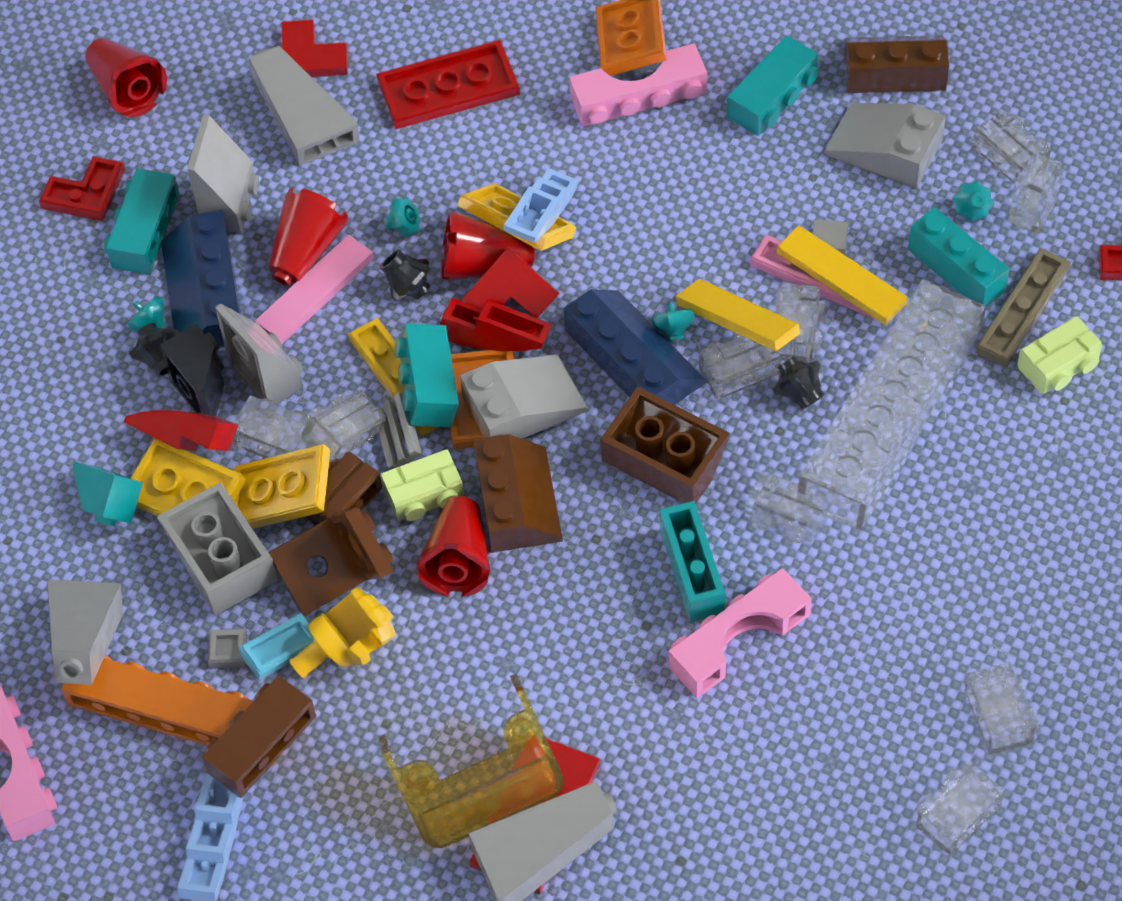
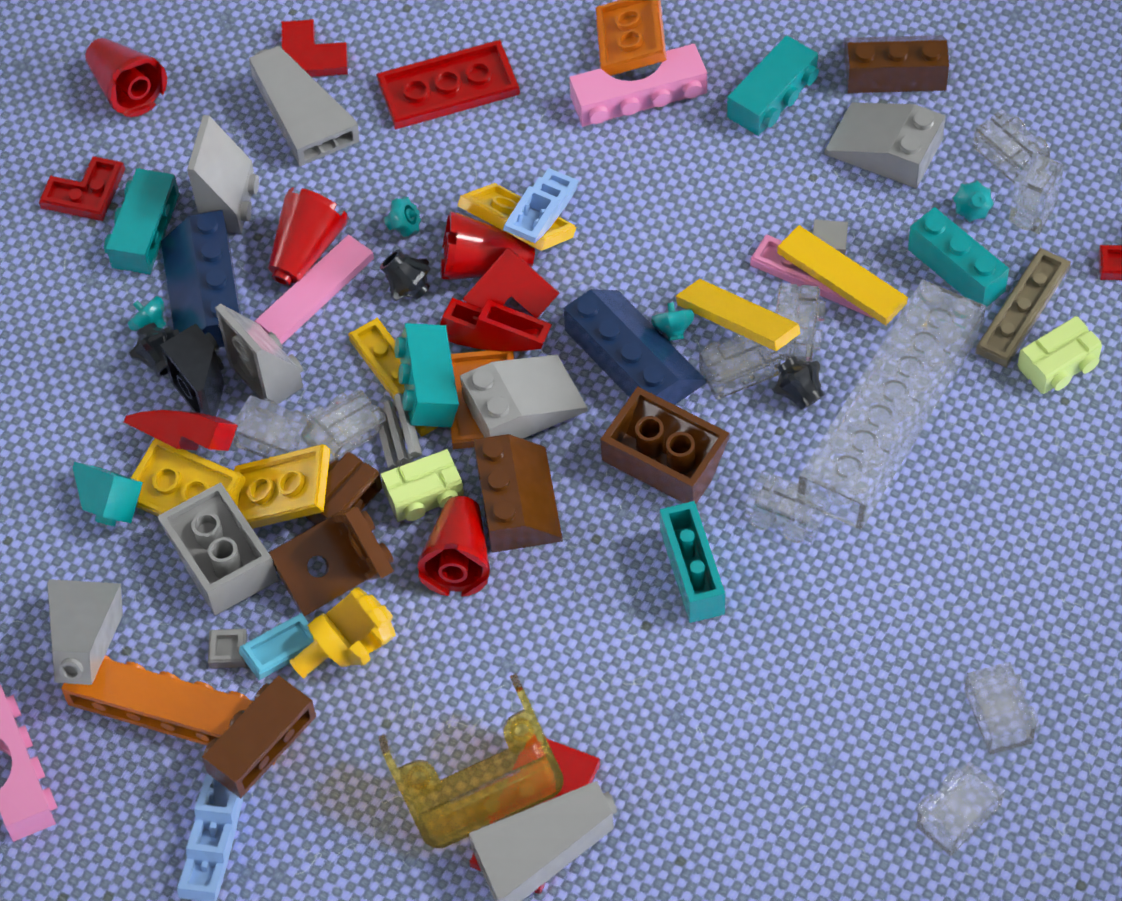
bright pink arch [669,568,812,698] -> none

